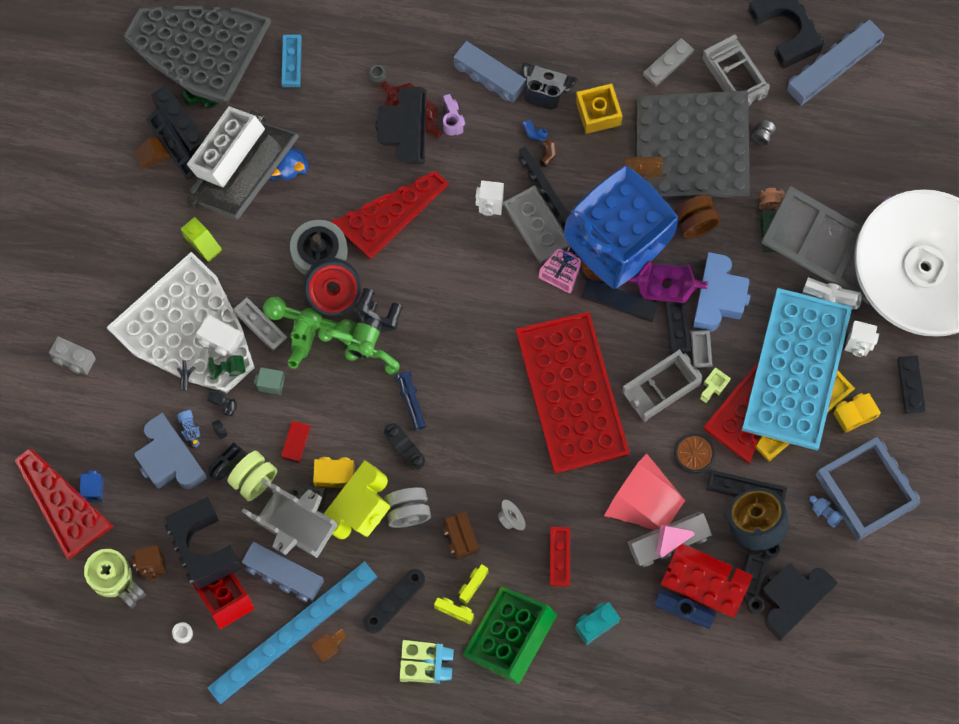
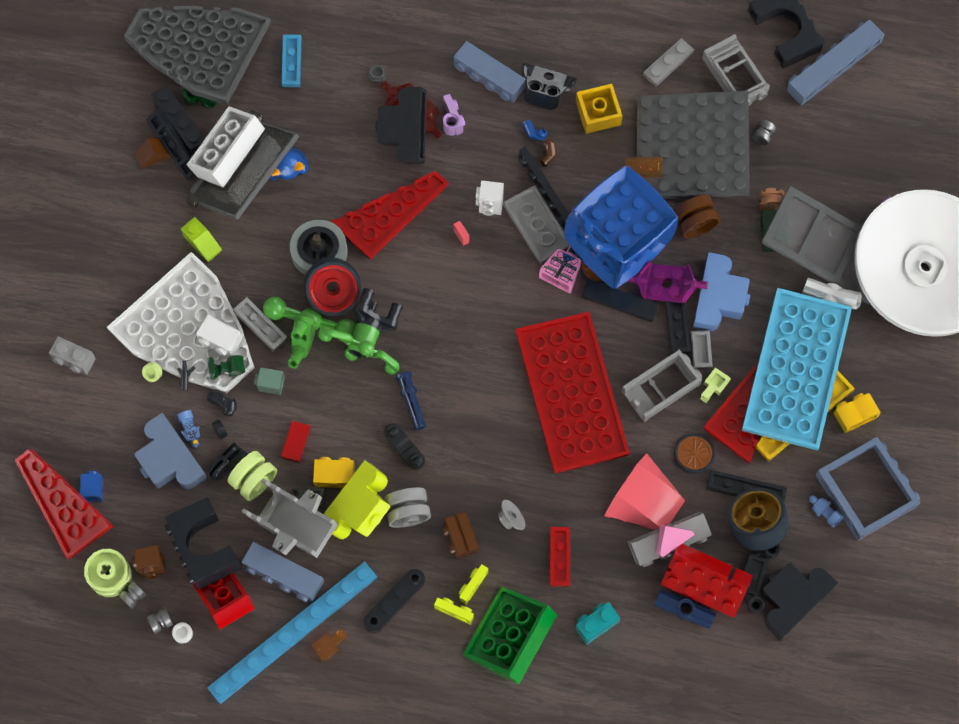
yellowish green hips [400,640,454,684] -> none
white brick [844,321,879,357] -> none
black plate [897,355,926,414] -> none
none -> yellowish green tile [142,362,162,382]
none -> flat silver wheel [146,607,173,634]
none -> coral tile [454,221,469,246]

